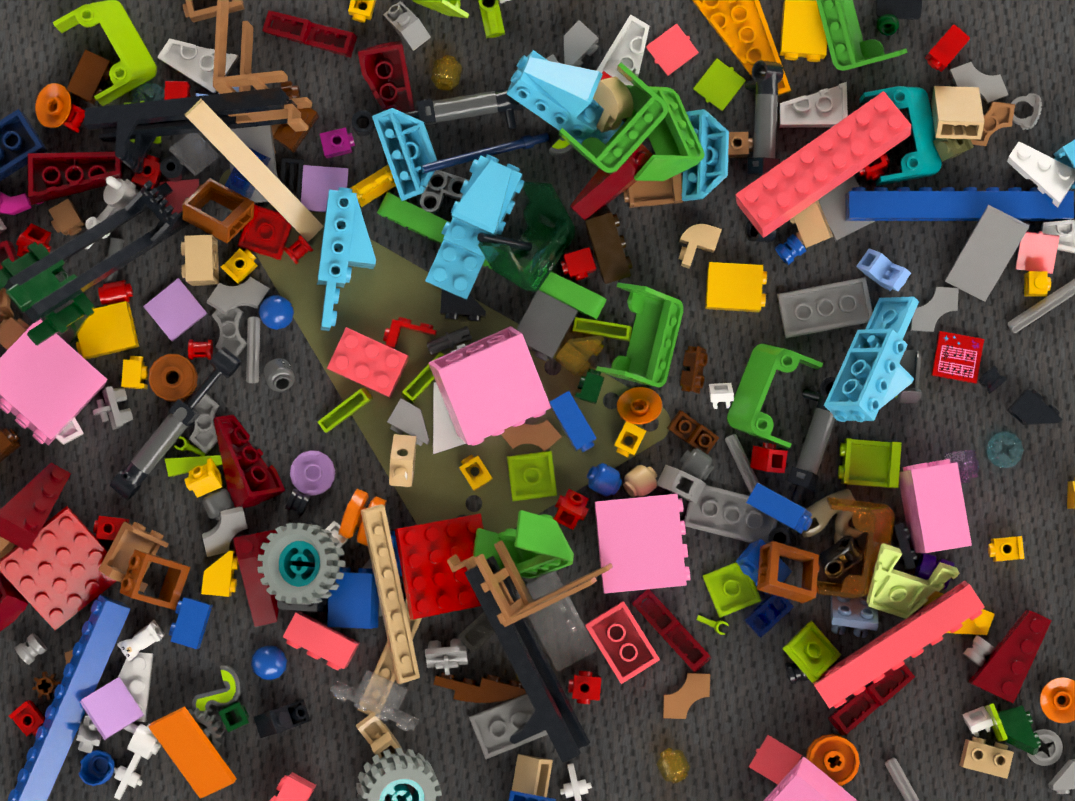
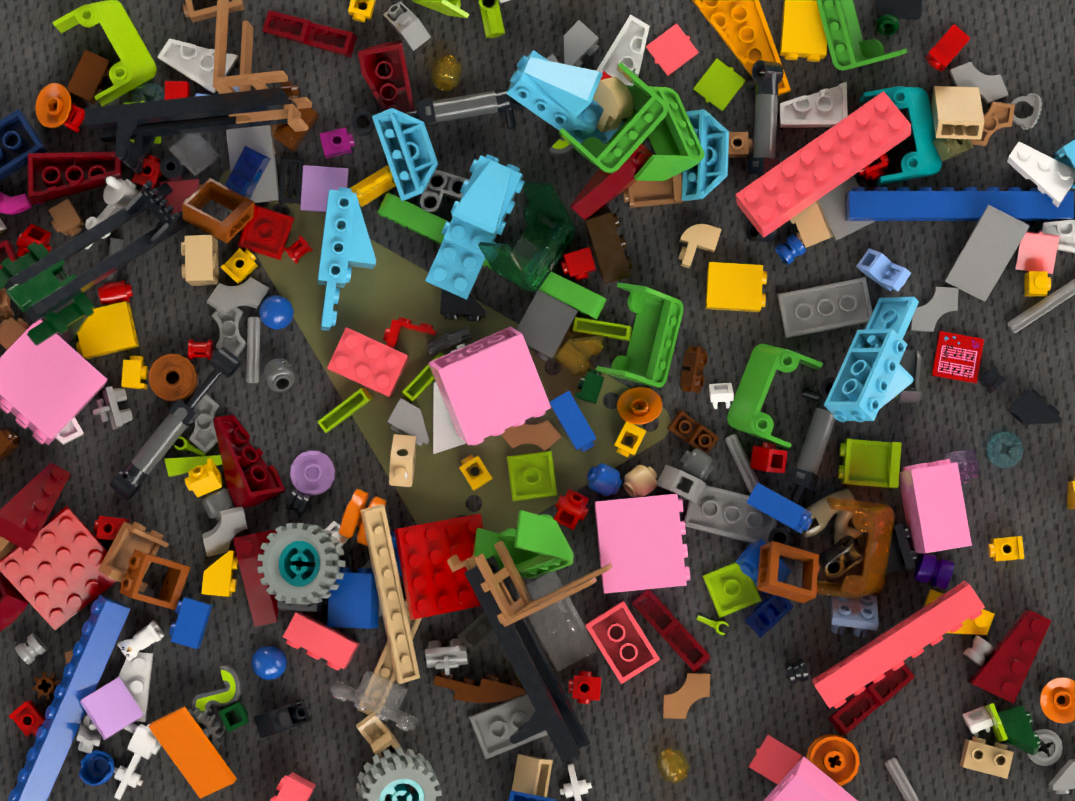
lavender tile [143,278,207,342] -> none
tan tile [185,99,324,242] -> none
dark blue bar [421,132,549,174] -> none
black bar [477,233,532,251] -> none
lime tile [782,620,841,683] -> none
yellowish green wing [866,543,960,619] -> none

